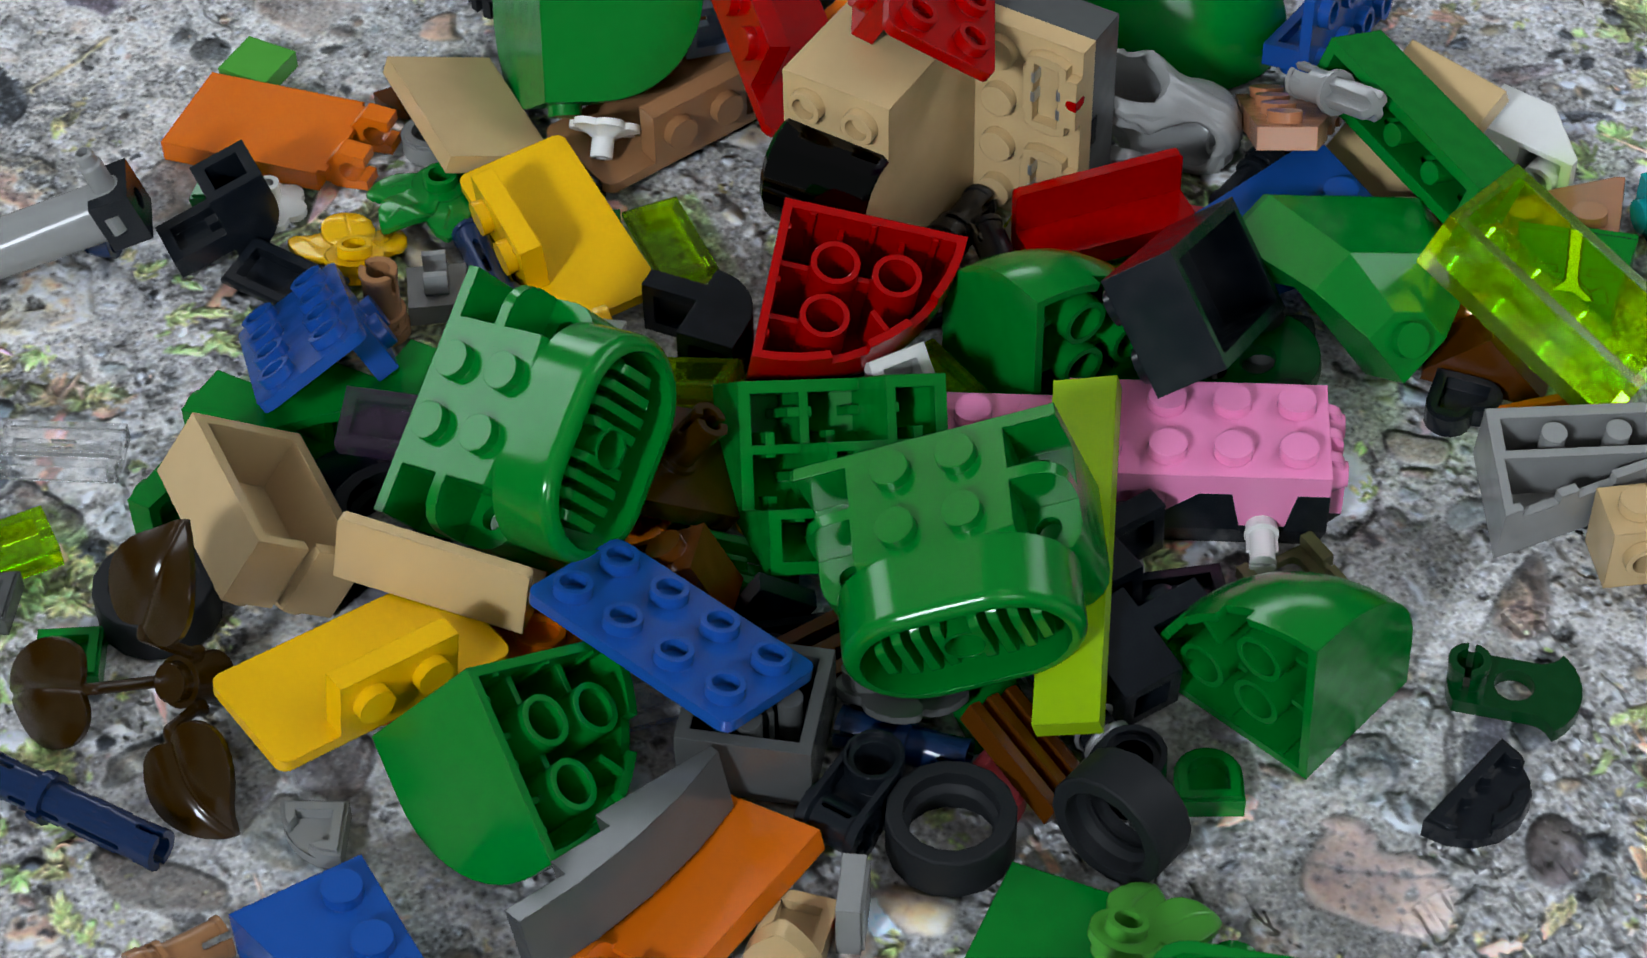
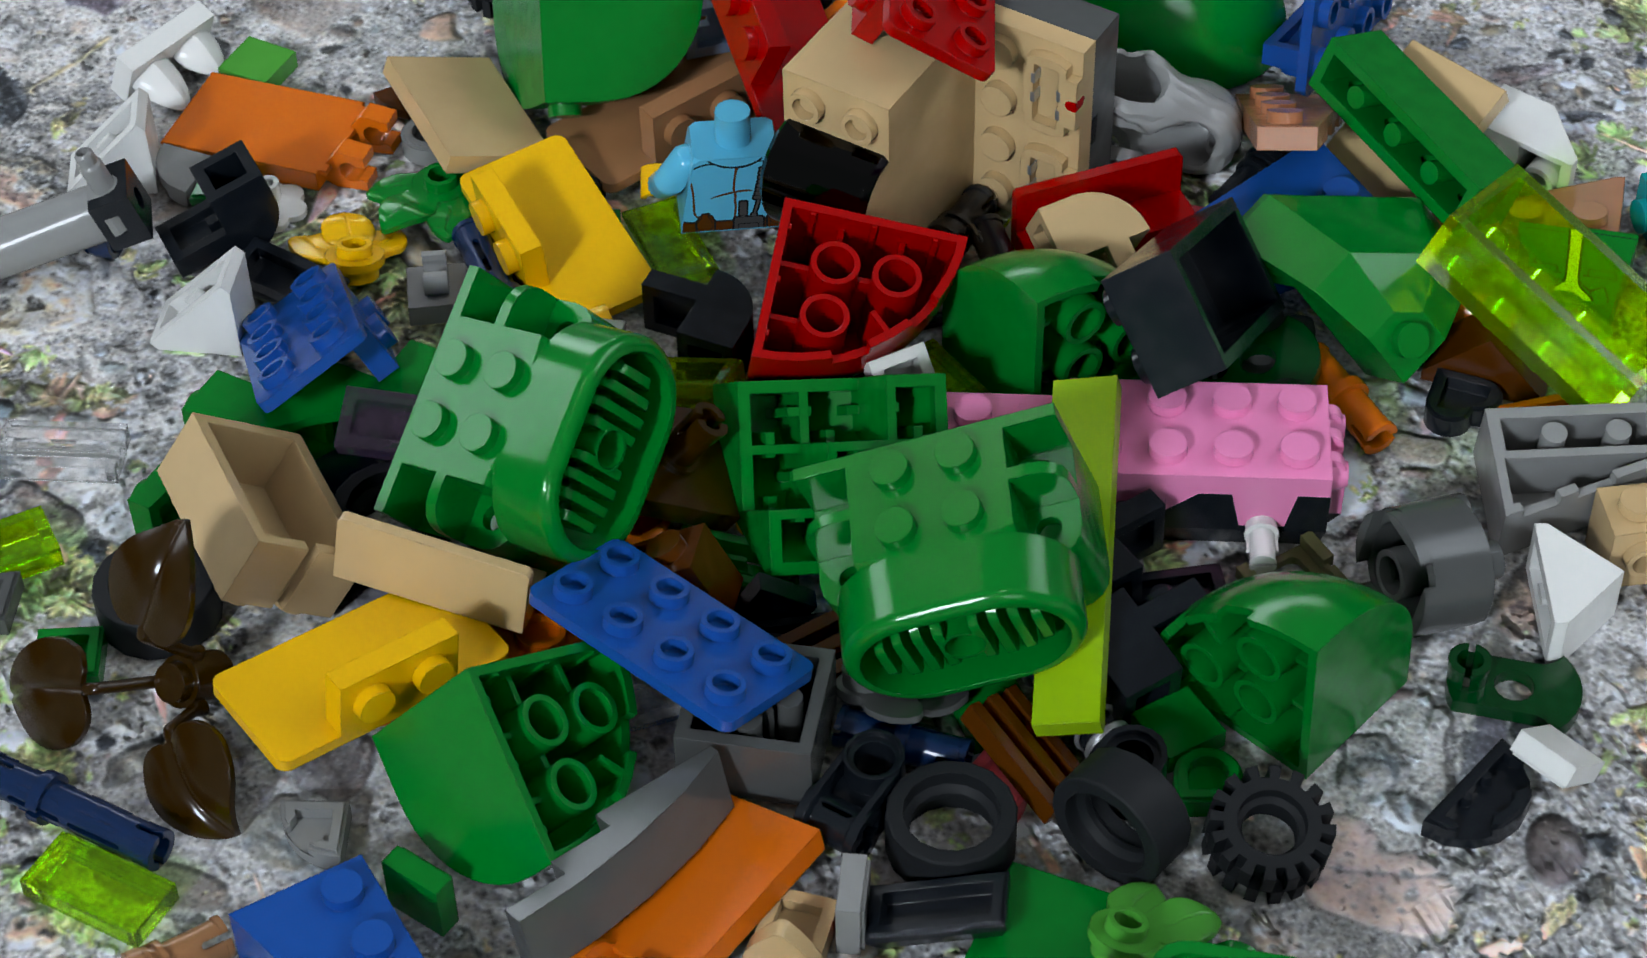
medium nougat pin [358,256,411,347] -> none
white plant [569,116,641,160] -> none
light grey axle [1285,61,1388,122] -> none
none -> clear neon green tile [19,831,180,948]
none -> white slope [67,88,160,194]
none -> white tile [111,1,224,111]
none -> white slope [149,246,256,356]
none -> light grey tile [156,143,211,207]
none -> green tile [381,845,459,937]
none -> medium azure torso [640,99,818,234]
none -> black tile [865,871,1011,949]
none -> tan brick [1025,192,1150,268]
none -> green tile [1130,686,1226,773]
none -> black tyre [1201,765,1336,904]
none -> orange pin [1317,342,1398,455]
none -> dark grey brick [1355,492,1505,638]
none -> white tile [1510,724,1605,789]
none -> white slope [1525,523,1625,664]

